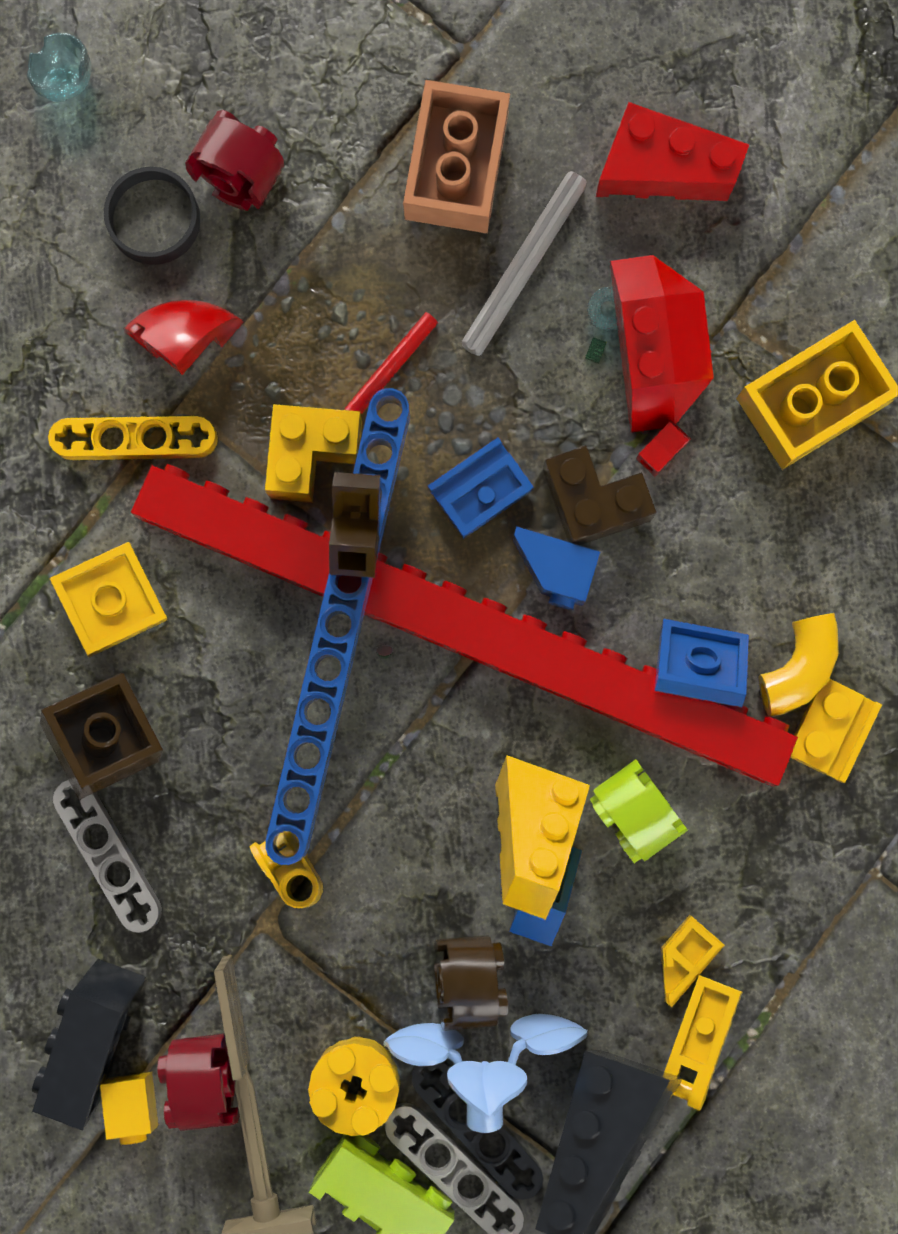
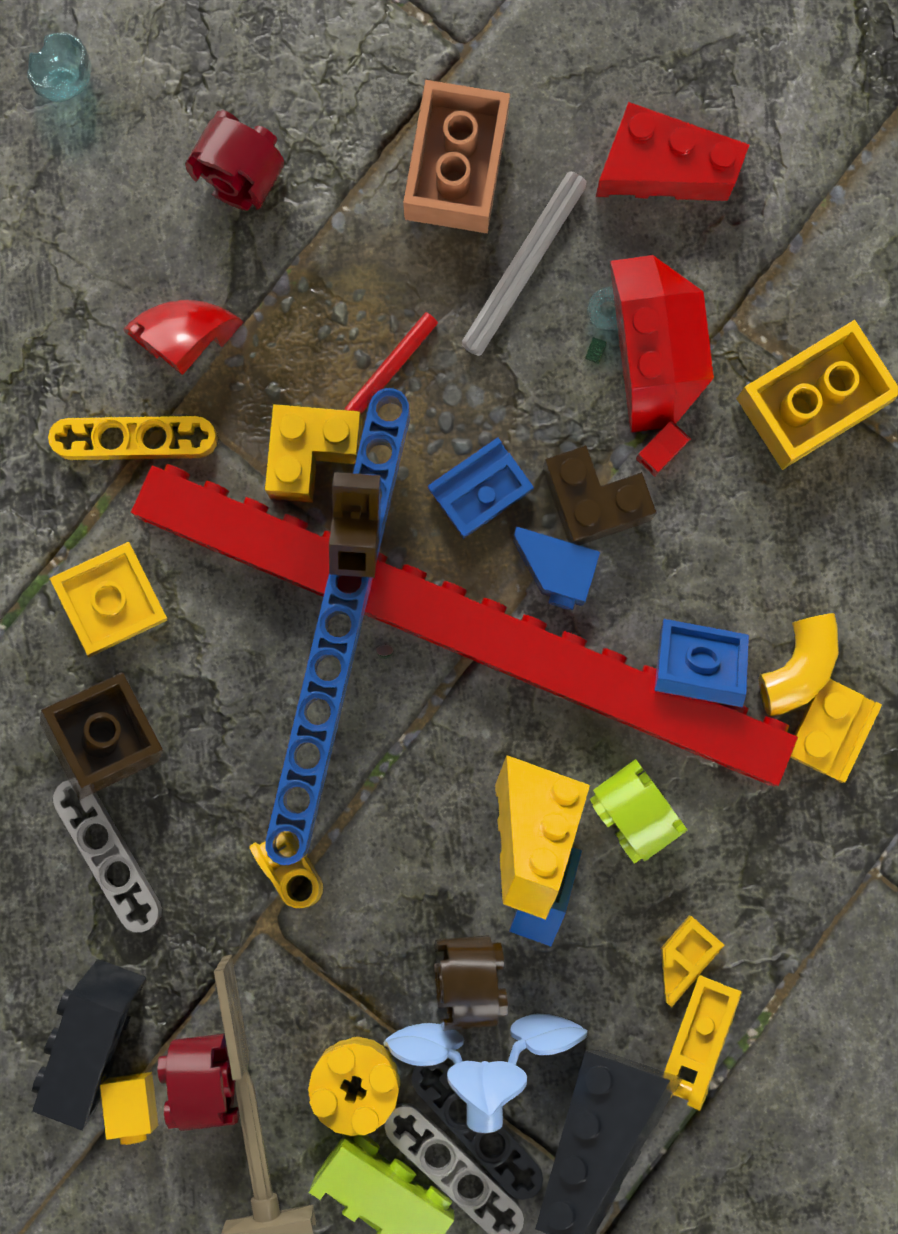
black tyre [104,167,200,265] -> none

